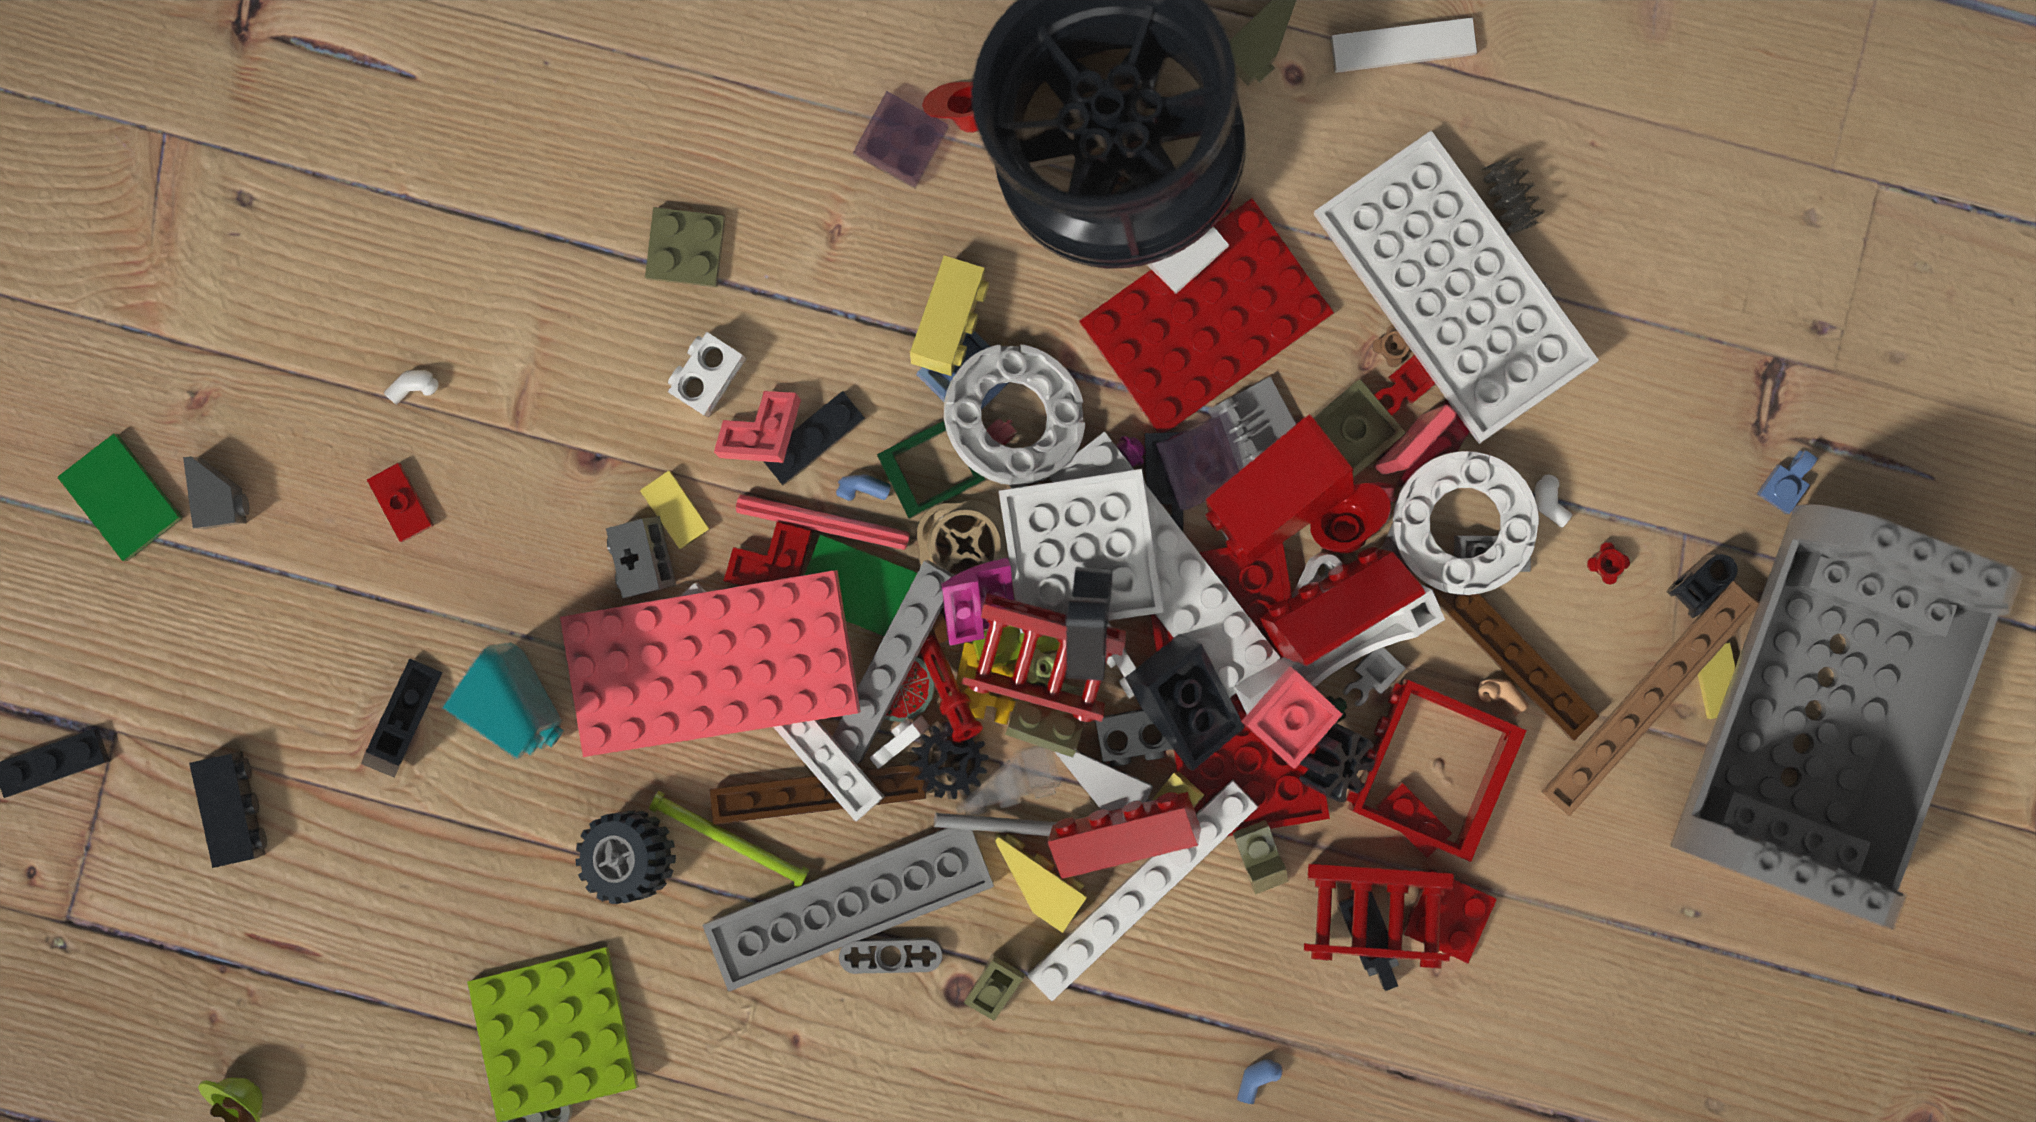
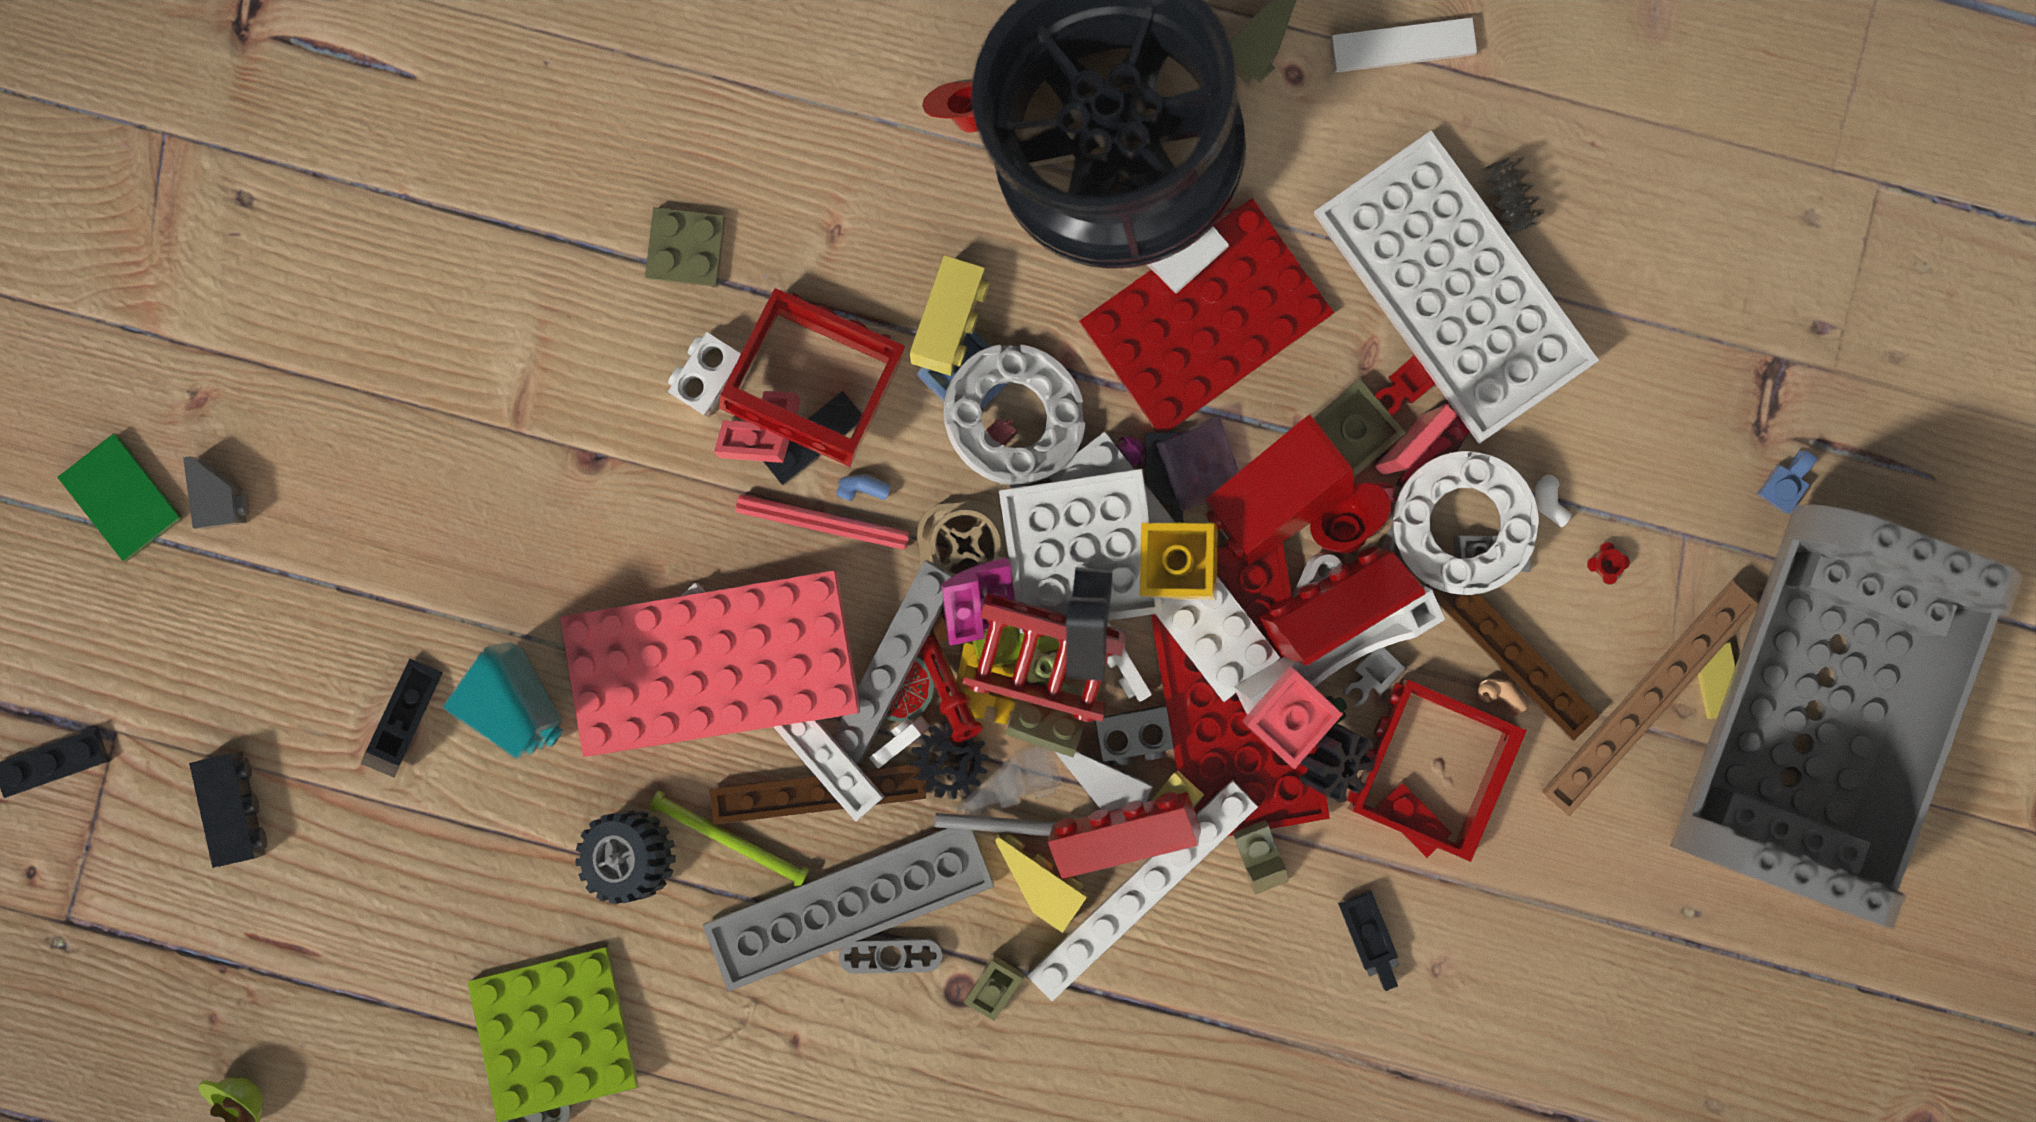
red plate [366,463,434,543] -> none
white arm [384,370,439,405] -> none
dark grey brick [606,516,676,598] -> none
light yellow tile [640,471,710,549] -> none
red plate [724,522,813,586] -> none
green tile [805,535,917,636] -> none
plate [853,91,949,189] -> none
dark green window [877,421,986,519] -> none
black slope [1125,635,1245,771] -> none
light grey hinge [1208,377,1296,470] -> none
medium blue arm [1237,1059,1283,1104] -> none
red fence [1304,864,1454,969] -> none
medium nougat plate [1372,325,1412,367] -> none
red plate [1403,868,1497,964] -> none
black piece [1667,553,1738,618] -> none
none -> red window [719,288,905,467]
none -> yellow slope [1139,523,1218,600]

